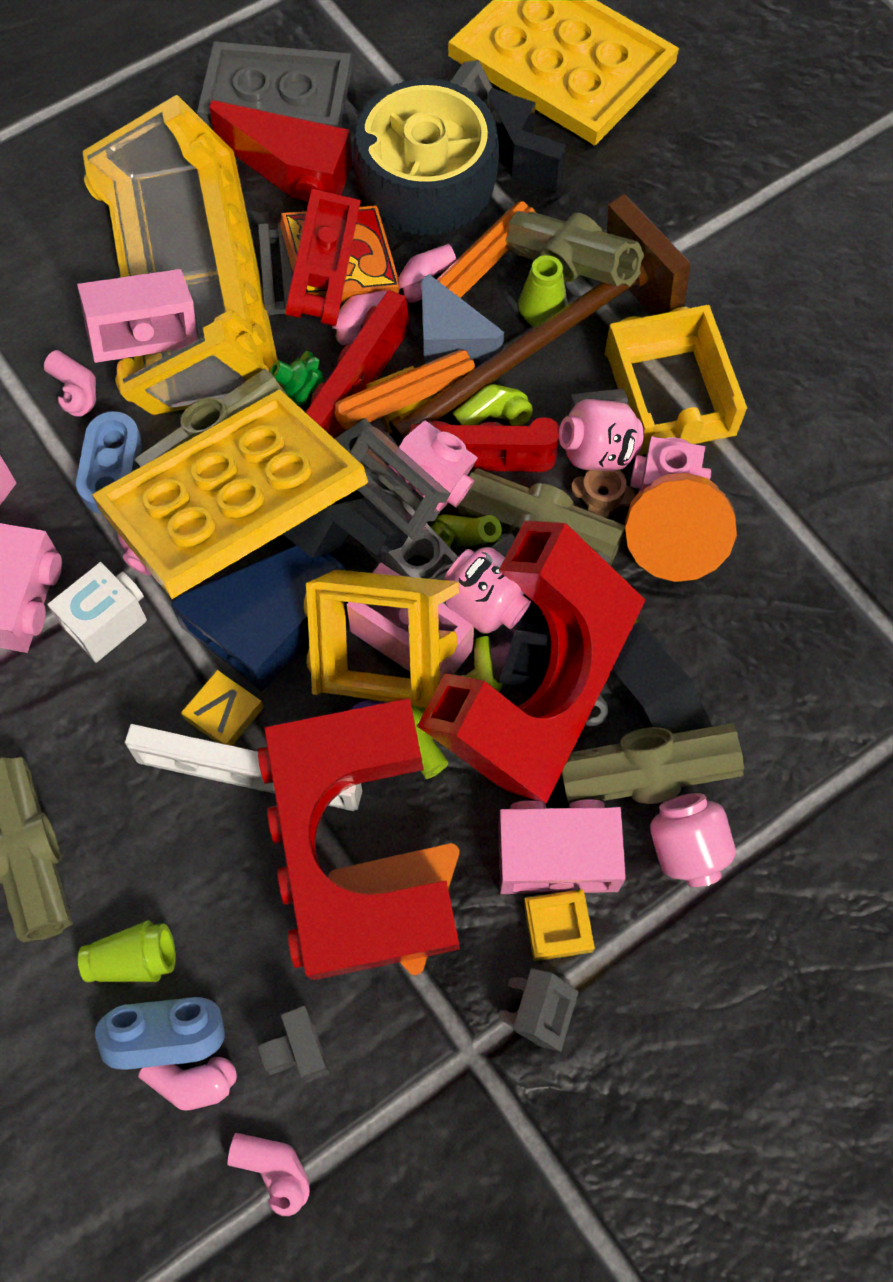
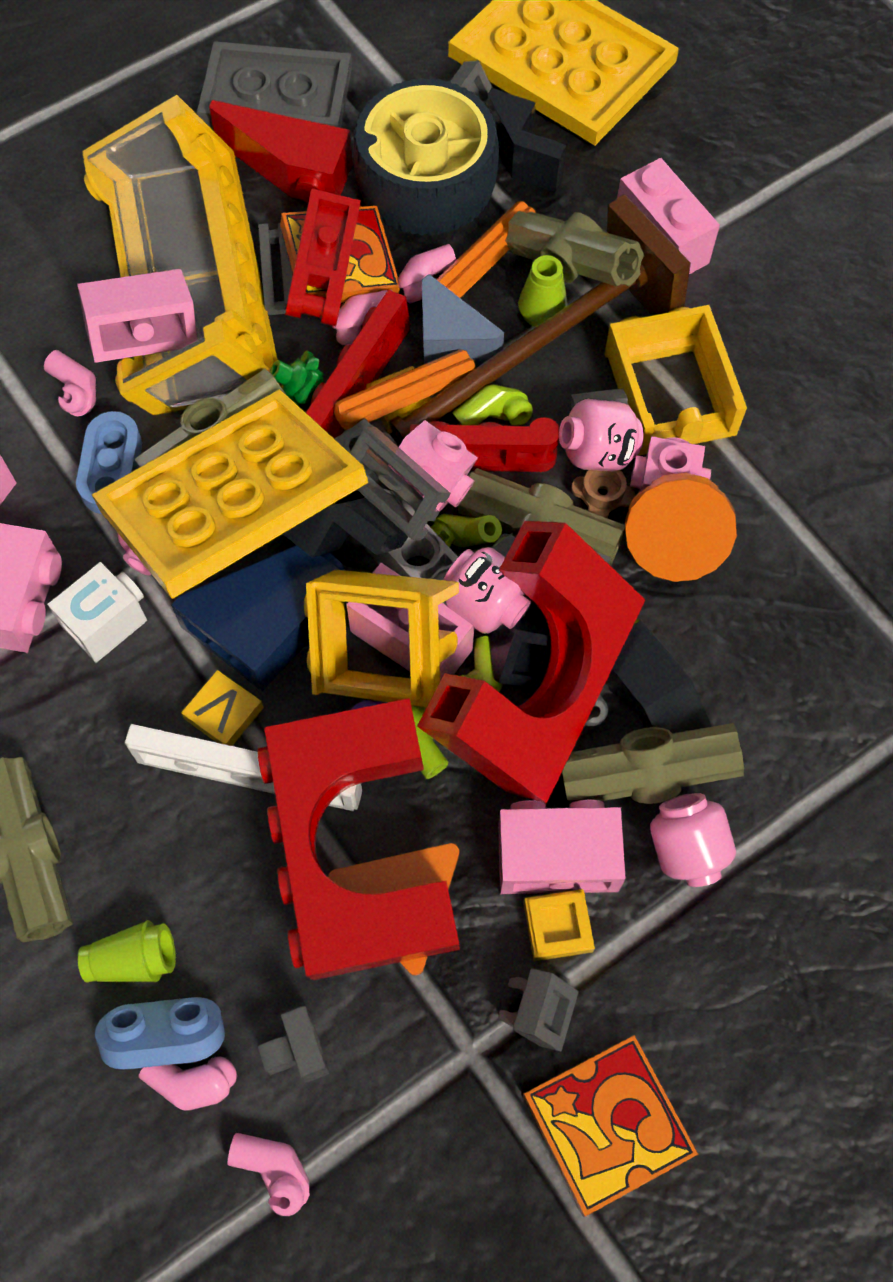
none -> tile [523,1035,698,1217]
none -> bright pink brick [617,158,720,274]

